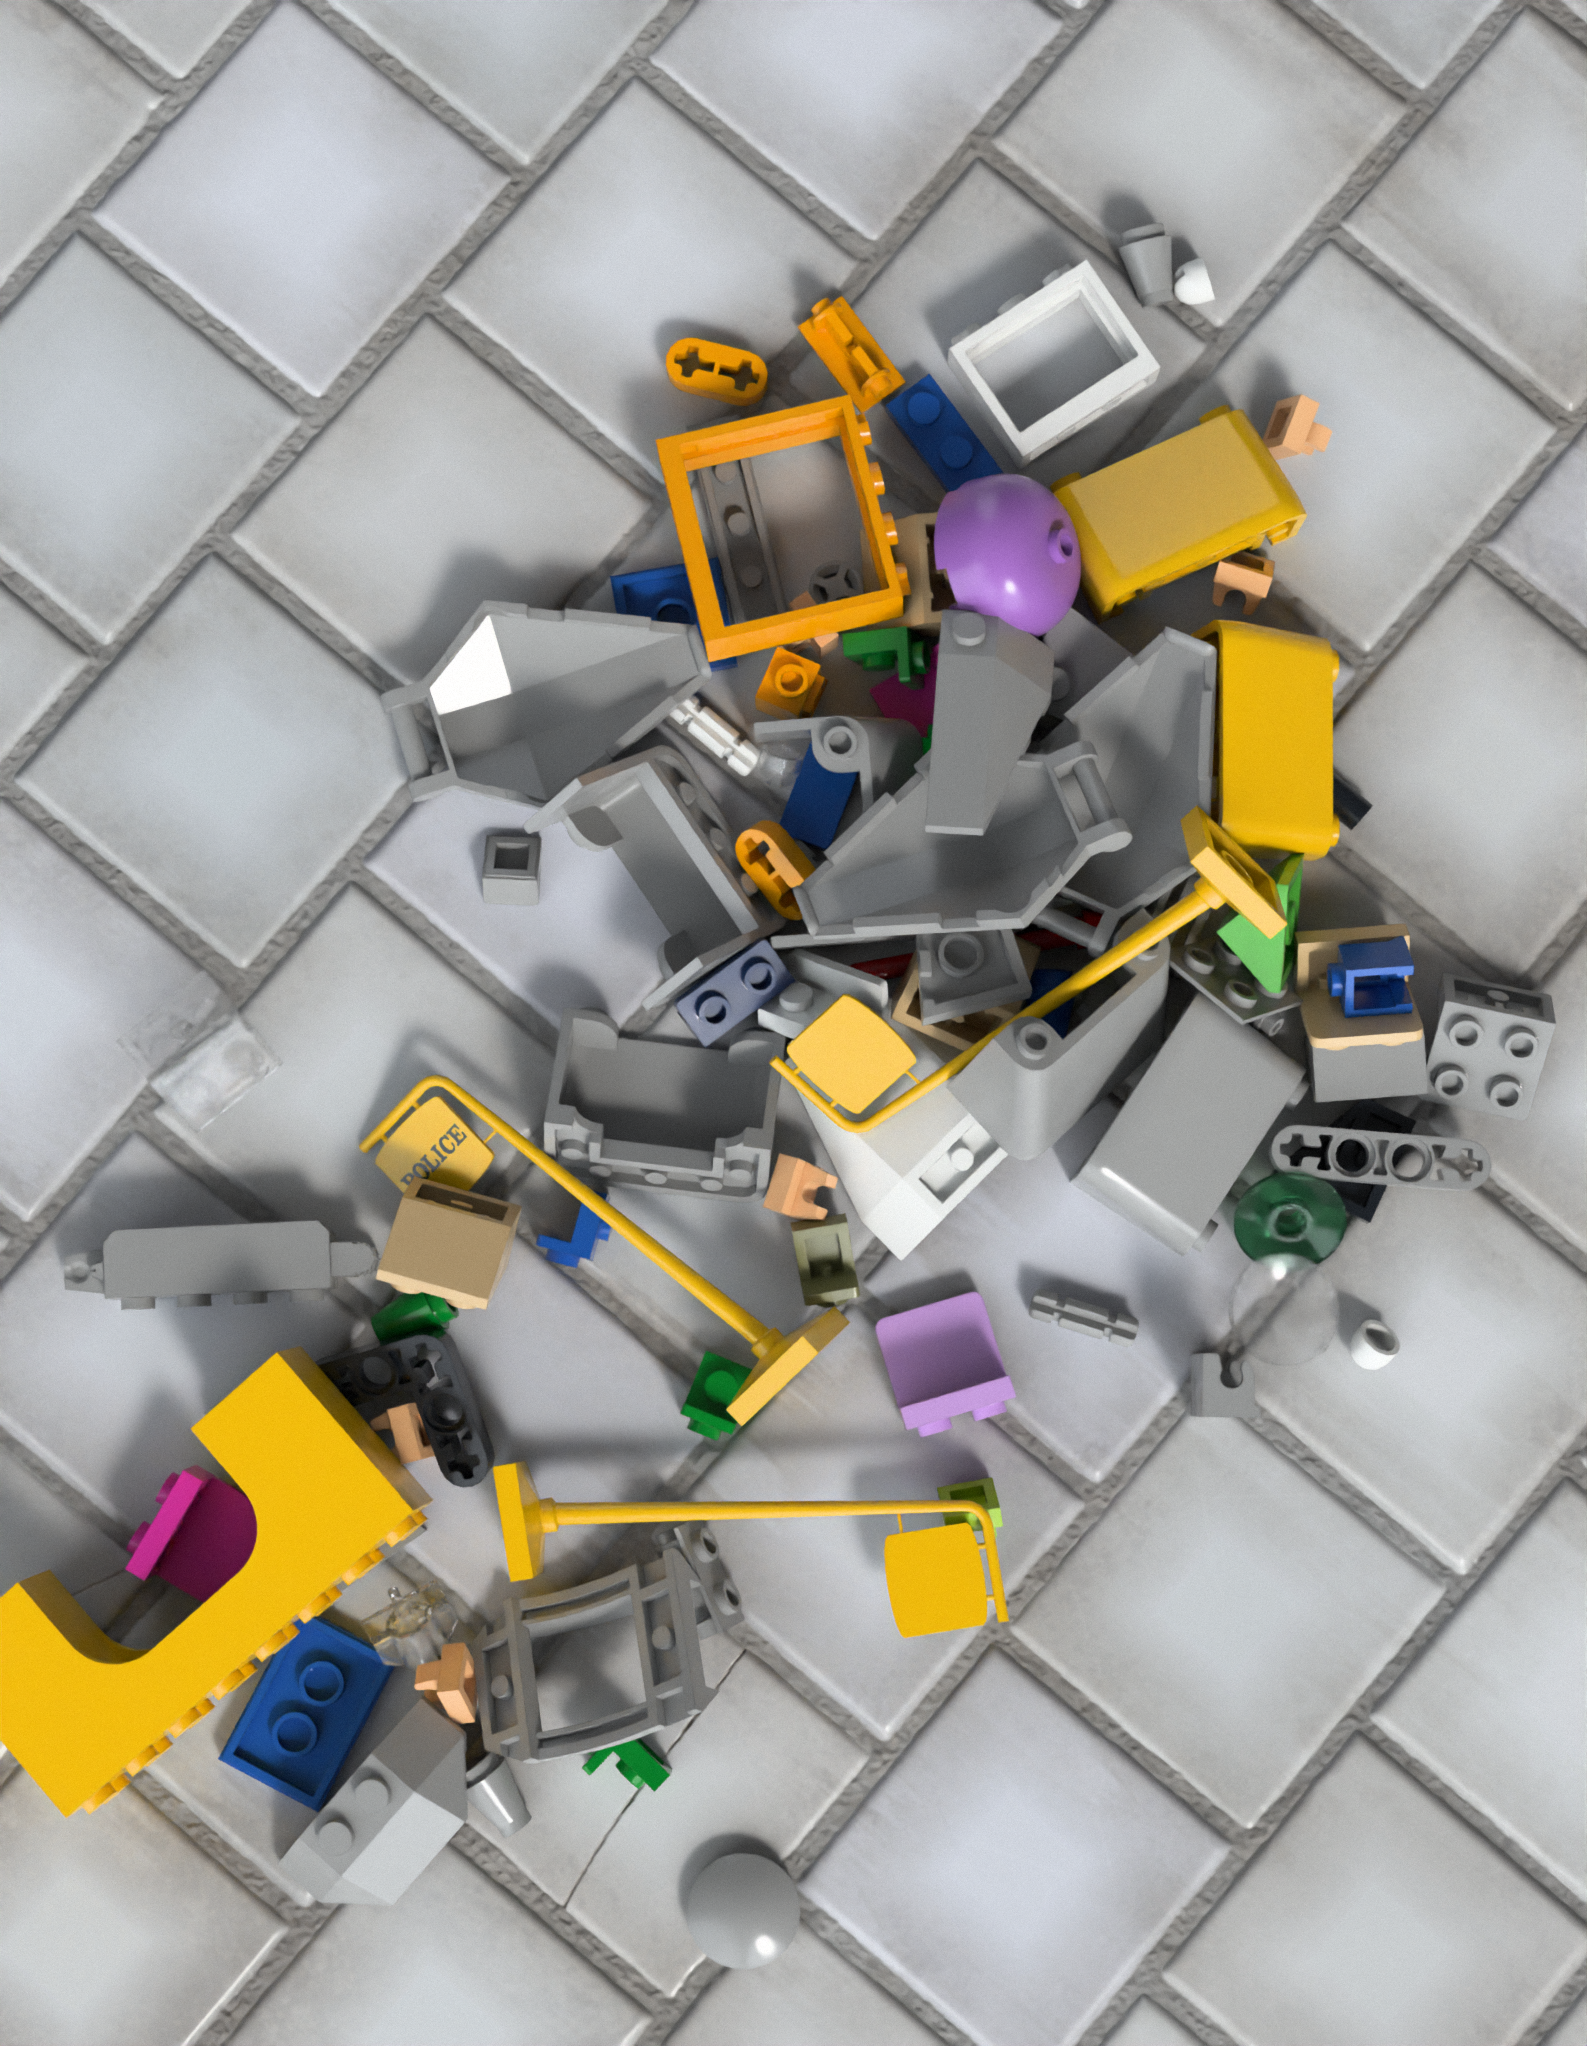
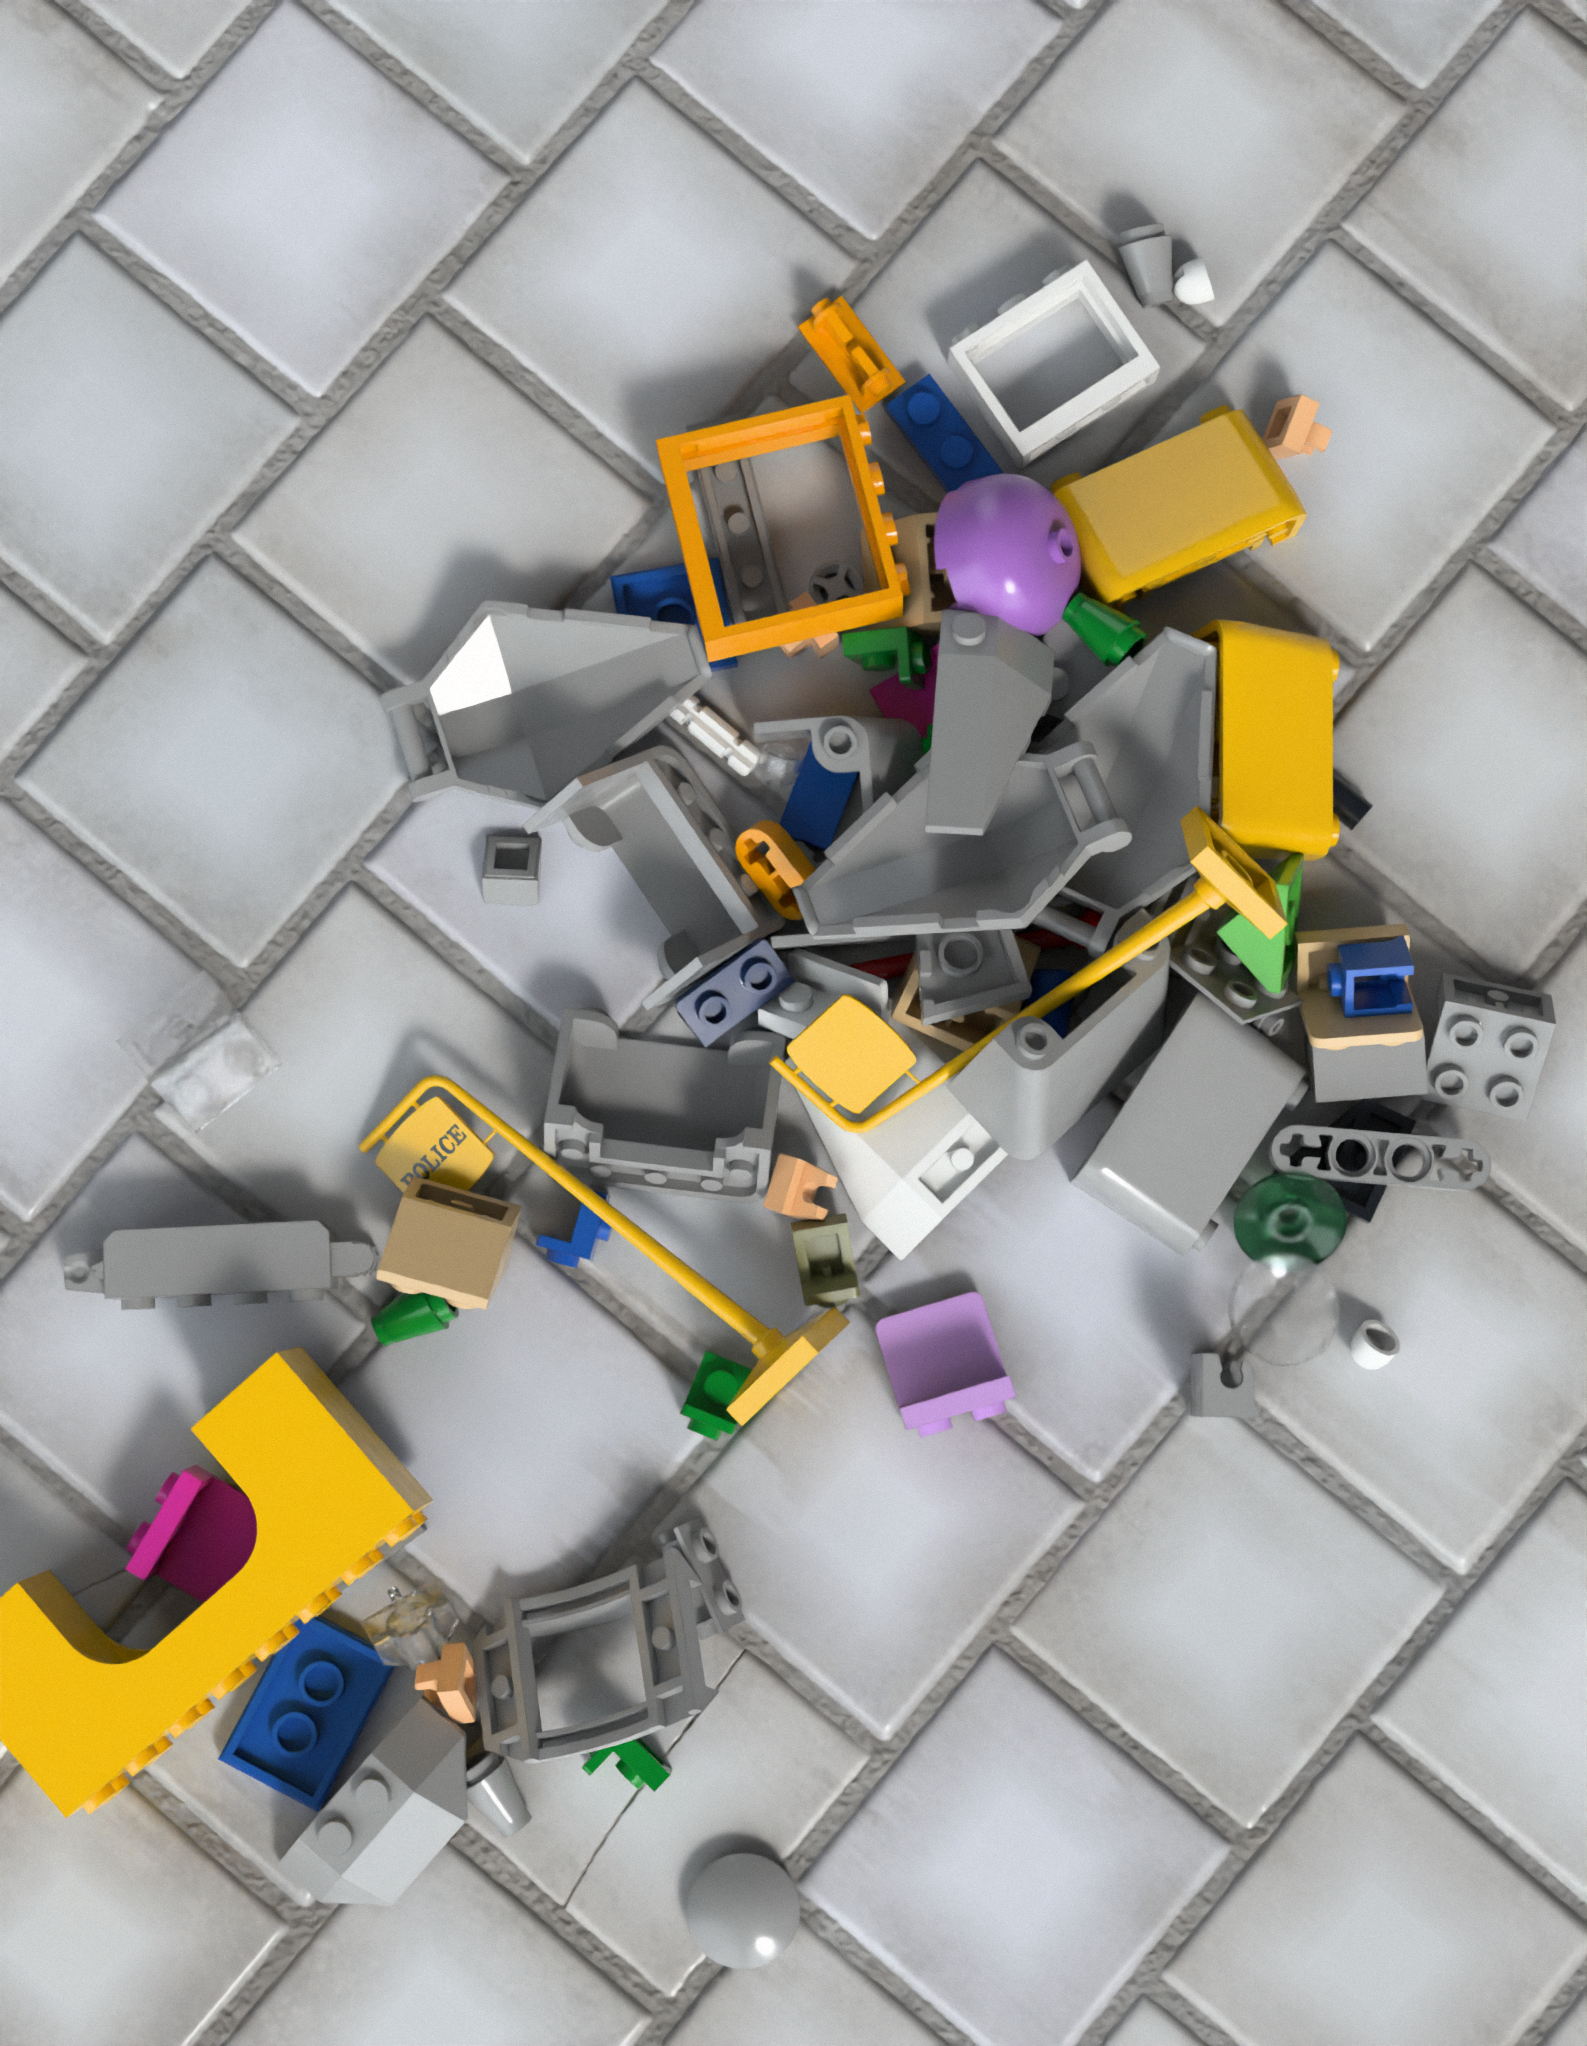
black beam [315,1327,495,1487] -> none
light nougat tile [370,1402,435,1465] -> none
yellow piece [493,1461,1009,1638] -> none
light orange beam [666,338,768,406] -> none
light orange window [755,646,828,720] -> none
lime tile [937,1477,1003,1539] -> none
light grey axle [1029,1289,1139,1347] -> none
light nougat tile [1213,551,1275,615] -> none
none -> green cone [1062,593,1148,667]

